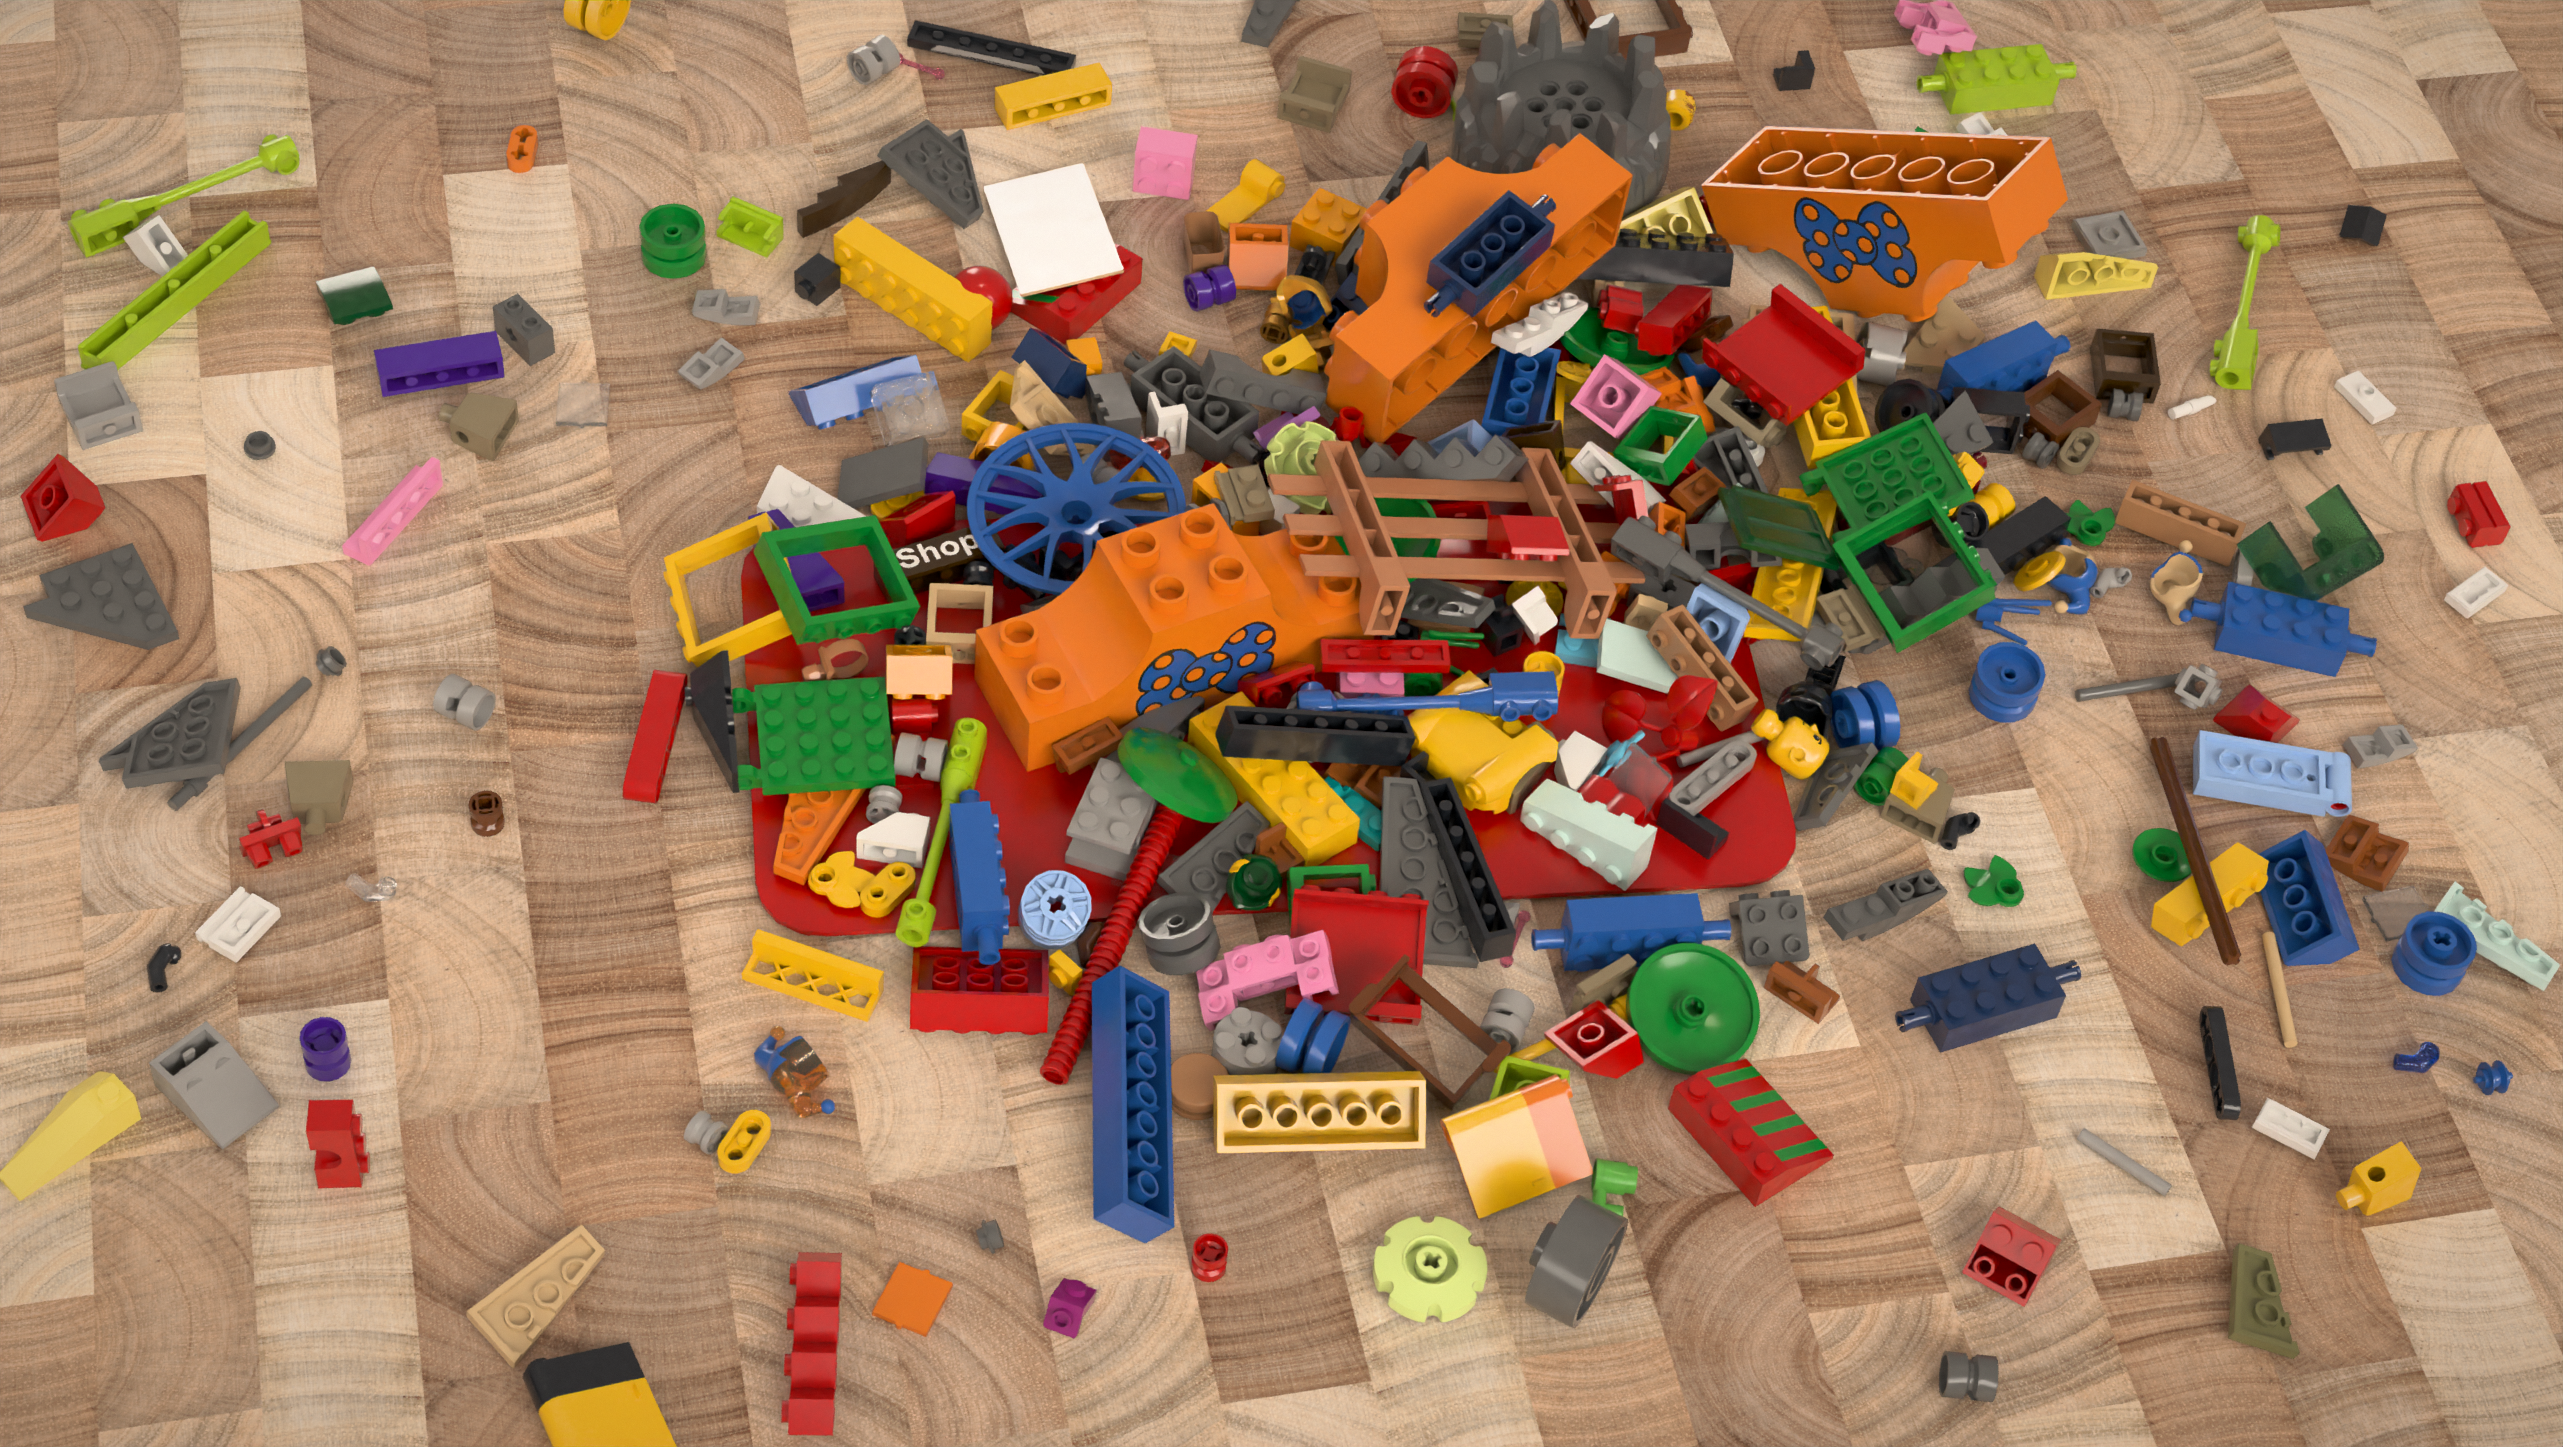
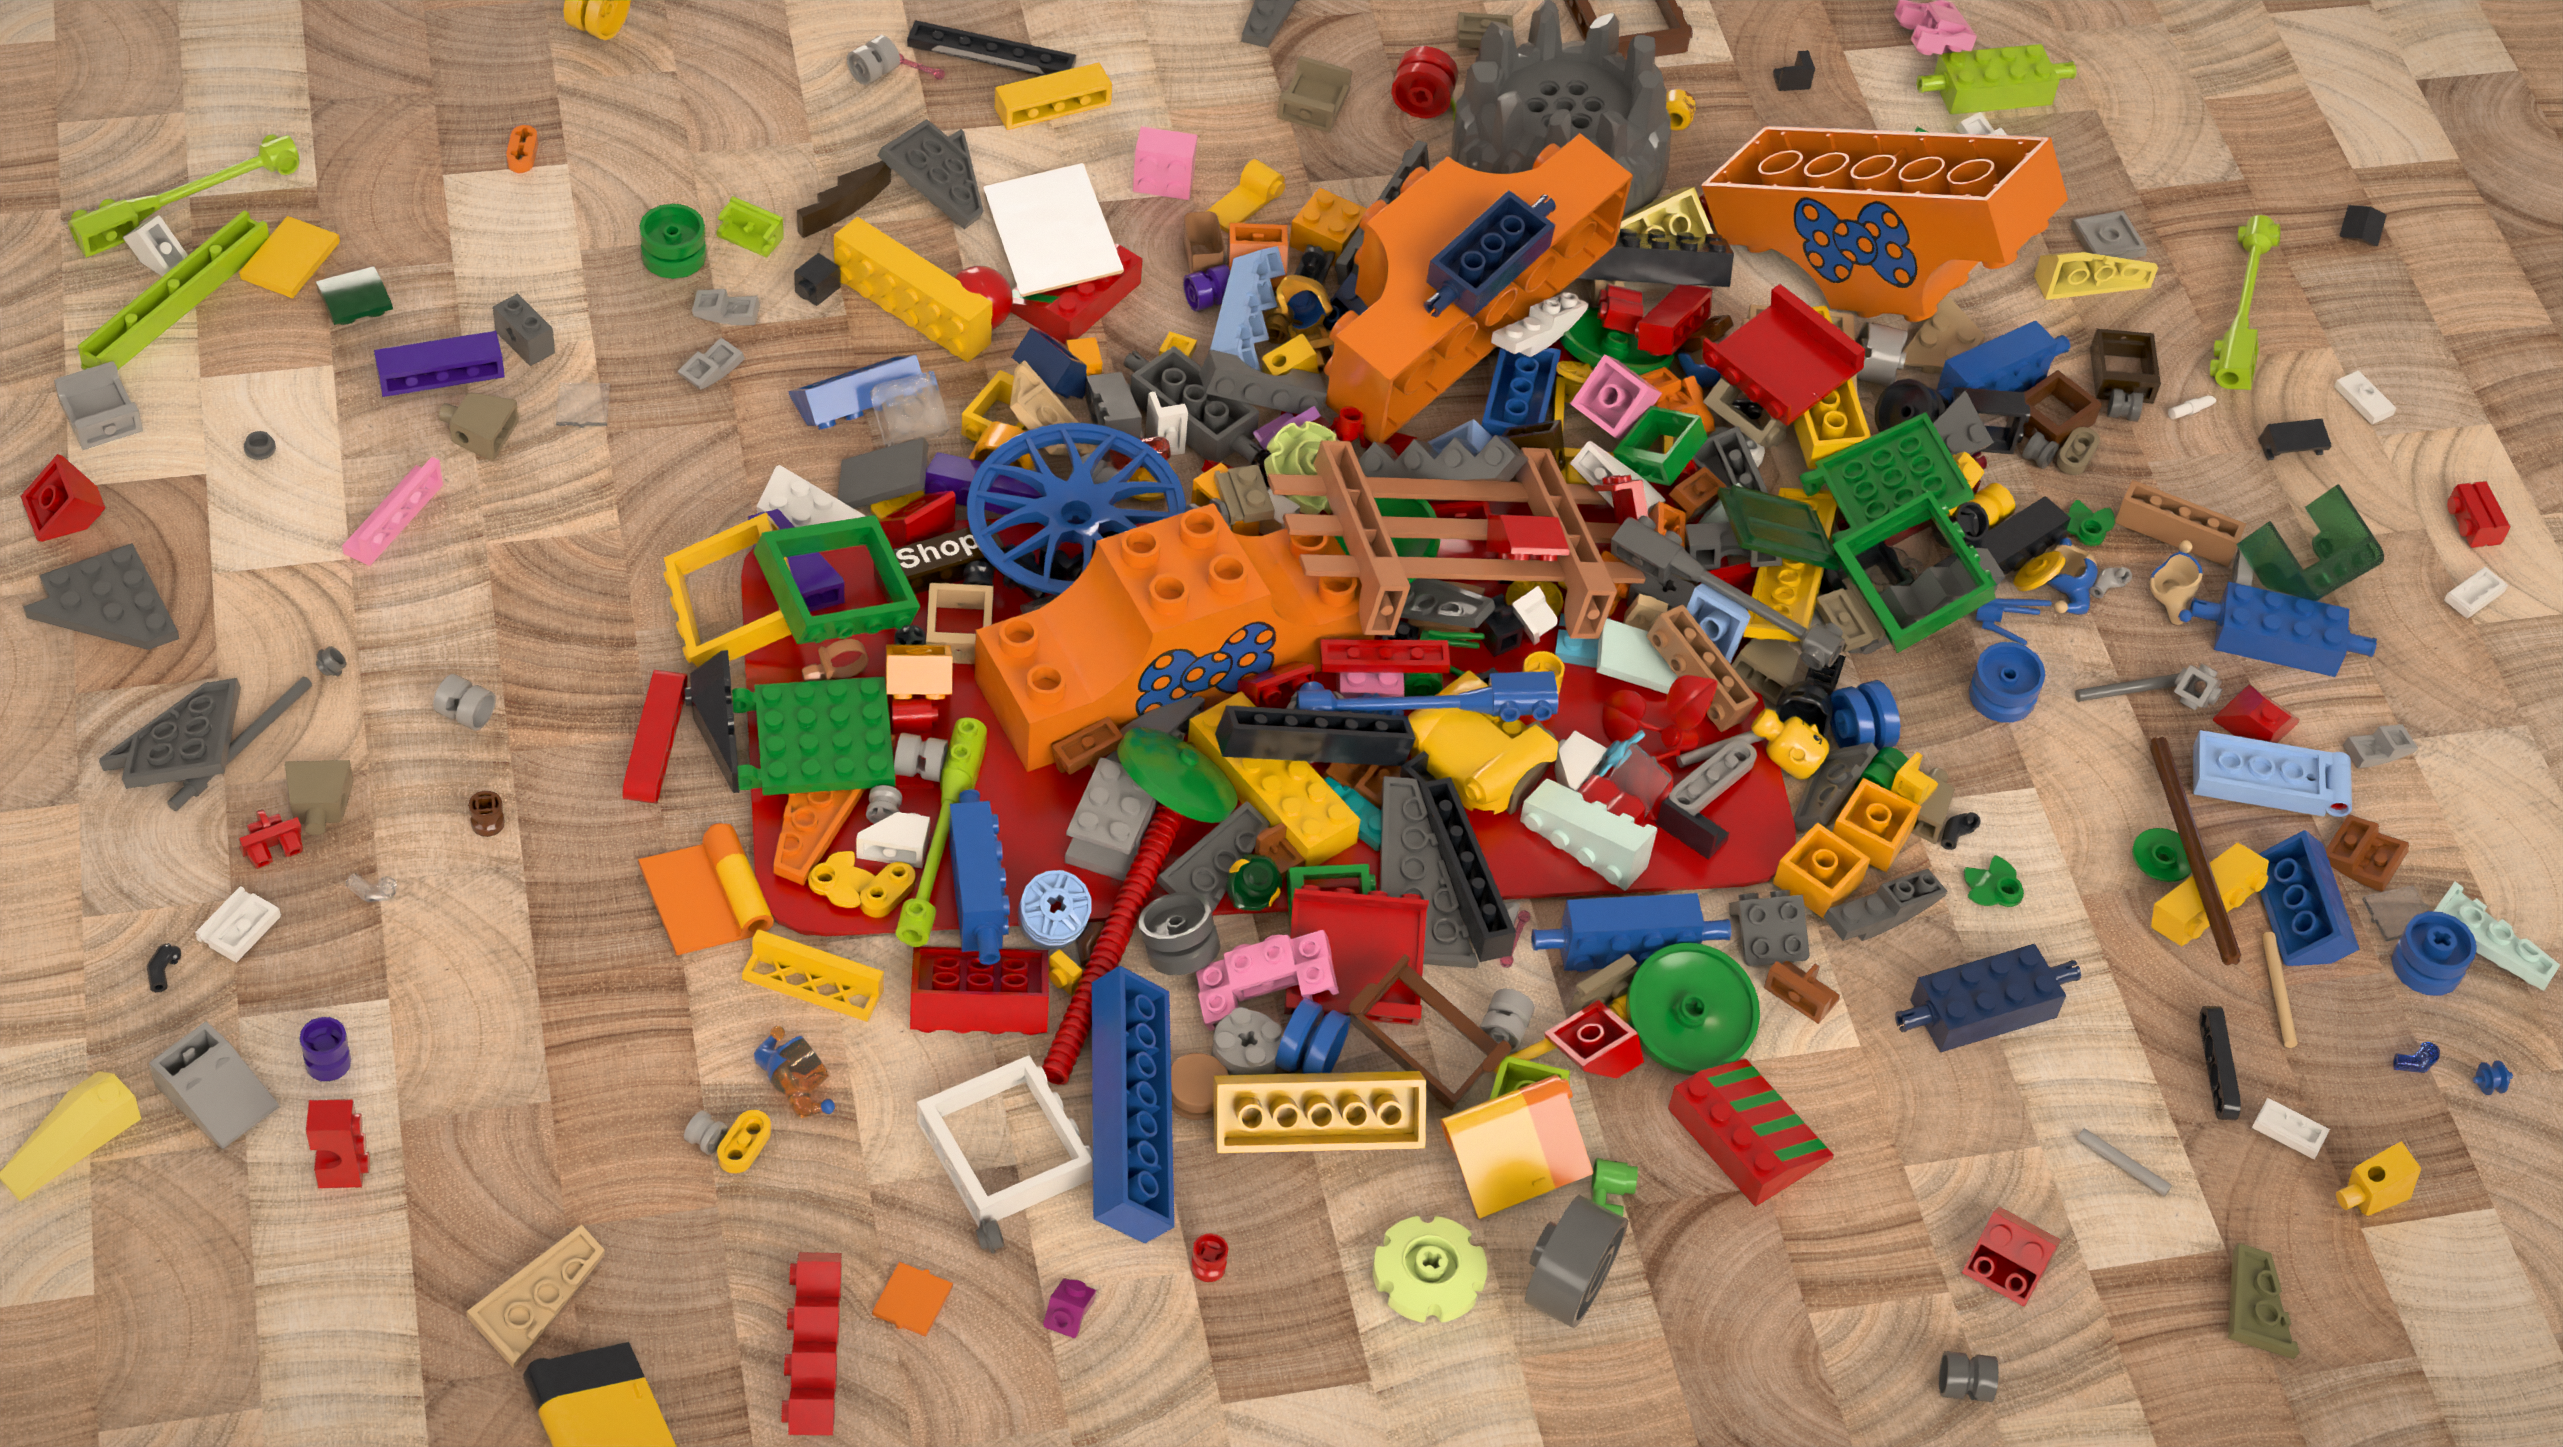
none -> yellow tile [239,216,340,299]
none -> orange door [638,823,774,956]
none -> white window [917,1055,1093,1228]
none -> light blue brick [1210,246,1285,372]
none -> dark tan torso [1731,638,1799,704]
none -> light orange brick [1773,822,1870,919]
none -> light orange brick [1832,778,1921,873]

